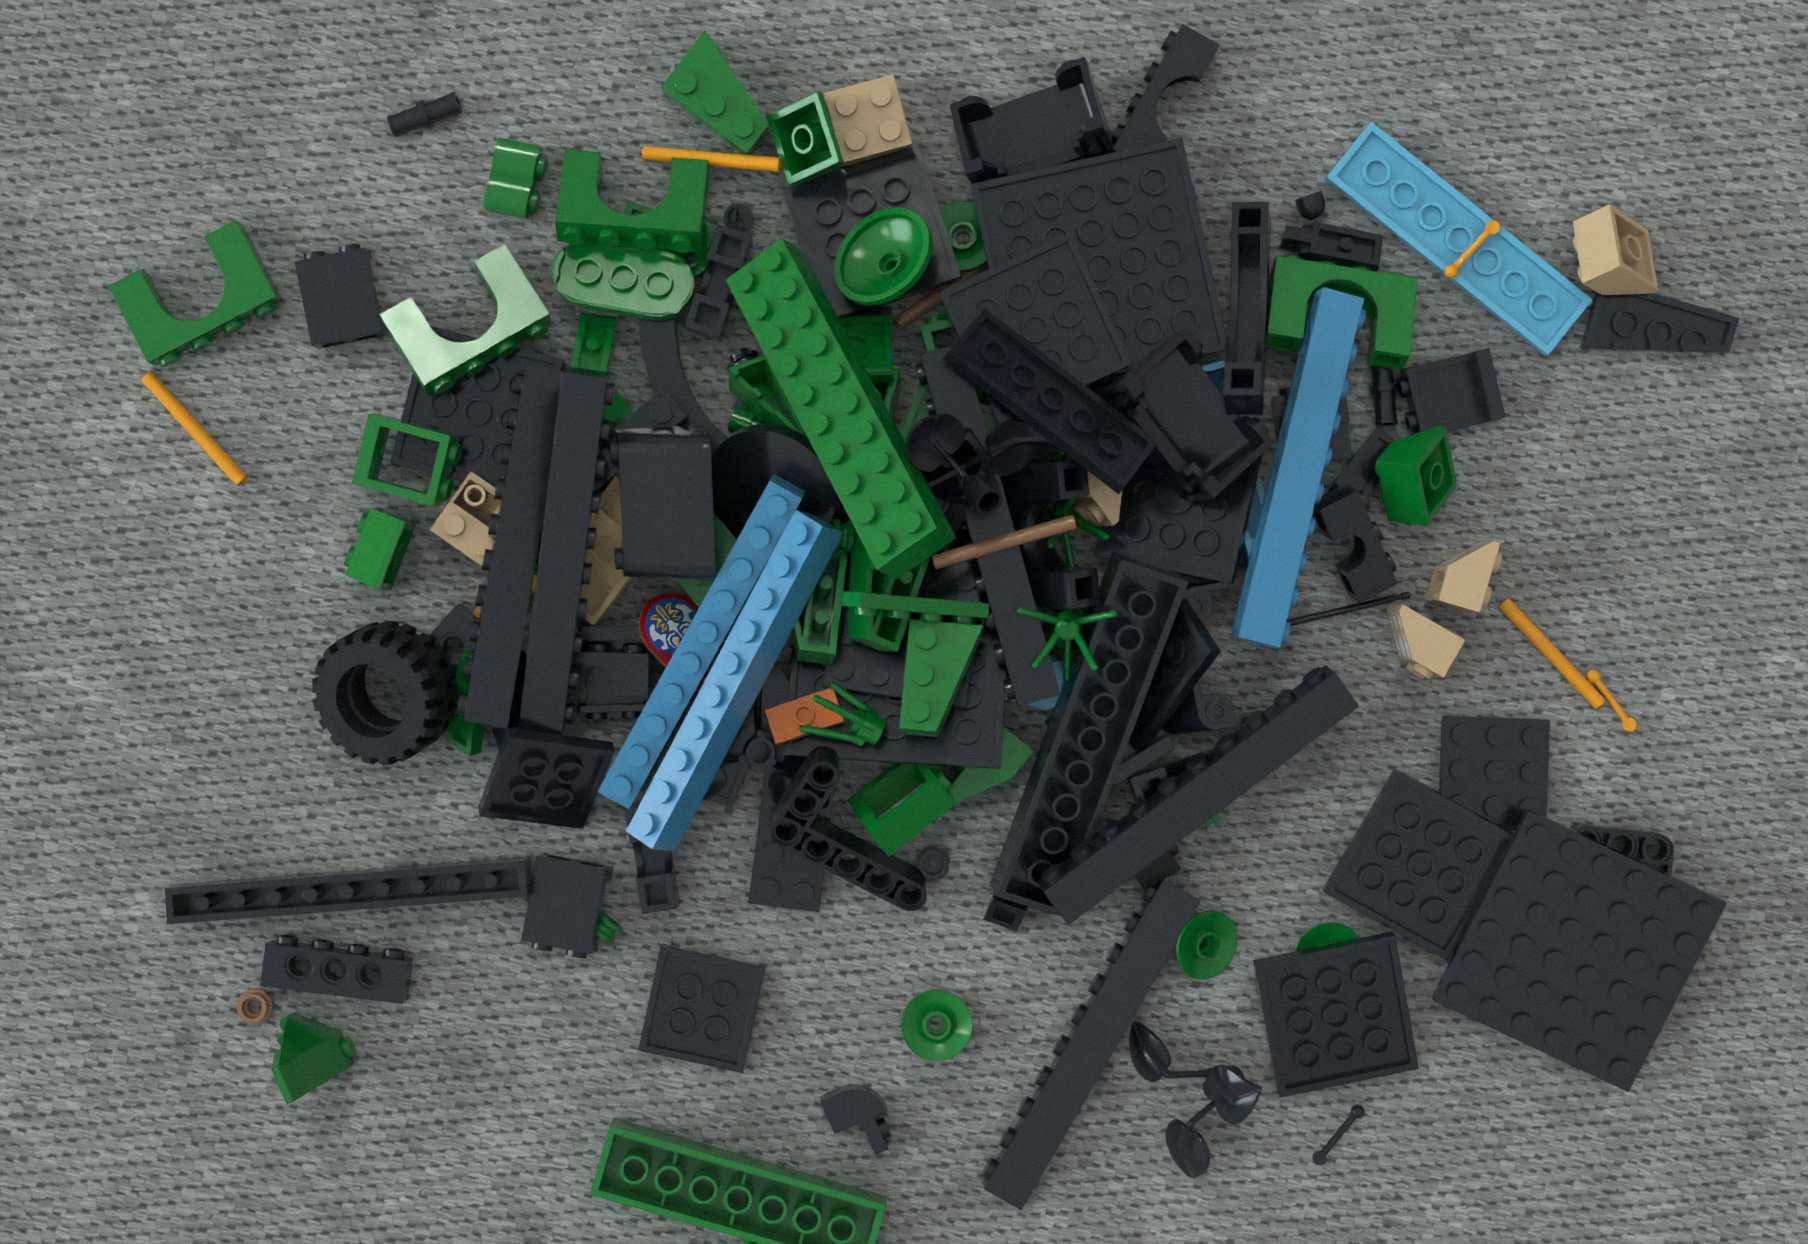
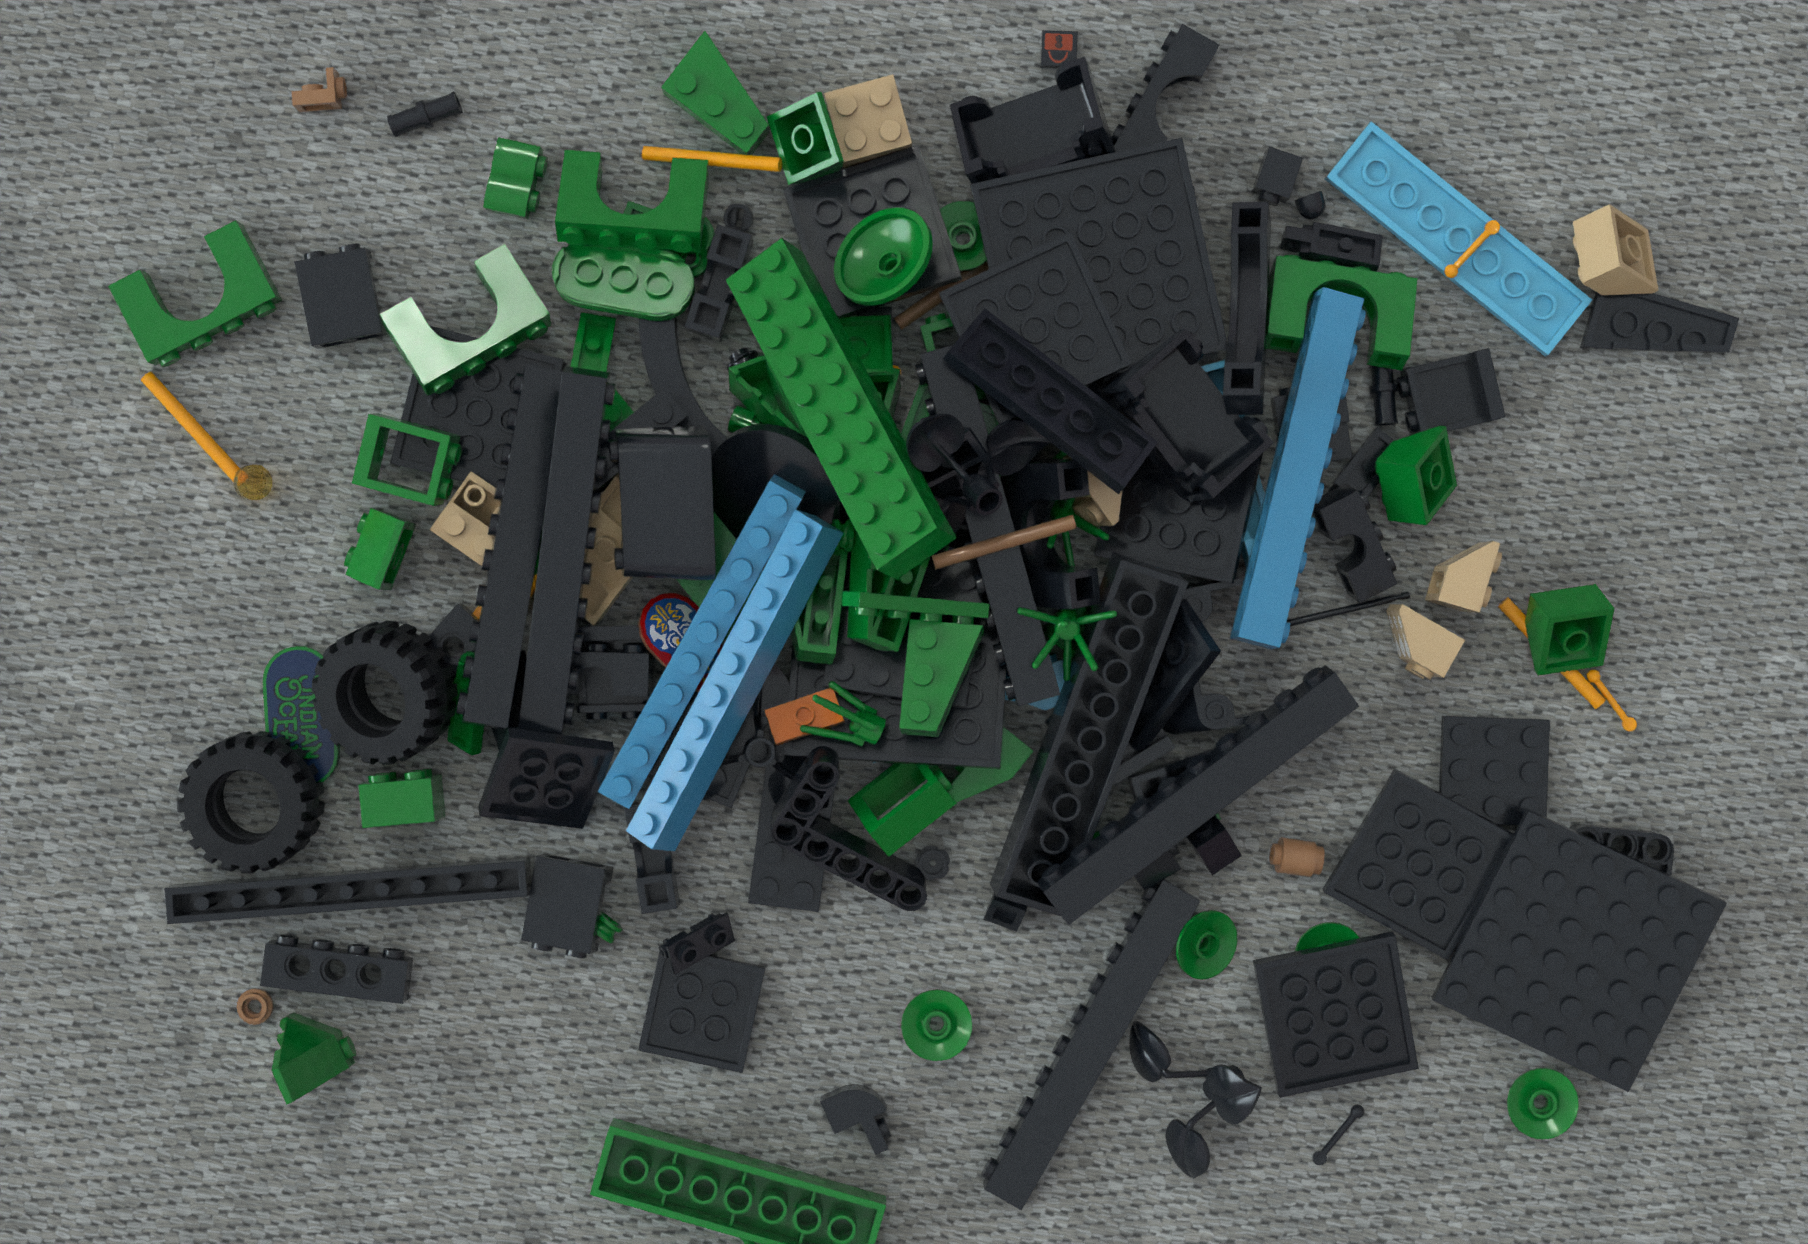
none -> black tyre [177,731,325,874]
none -> clear yellow tile [234,465,272,500]
none -> tile [263,646,340,783]
none -> medium nougat bracket [291,67,347,112]
none -> green brick [358,768,445,828]
none -> black hinge [659,912,735,974]
none -> tile [1040,30,1078,69]
none -> black brick [1186,815,1242,876]
none -> black brick [1251,146,1303,206]
none -> medium nougat brick [1269,837,1325,877]
none -> green dish [1507,1068,1579,1140]
none -> green slope [1525,584,1615,676]

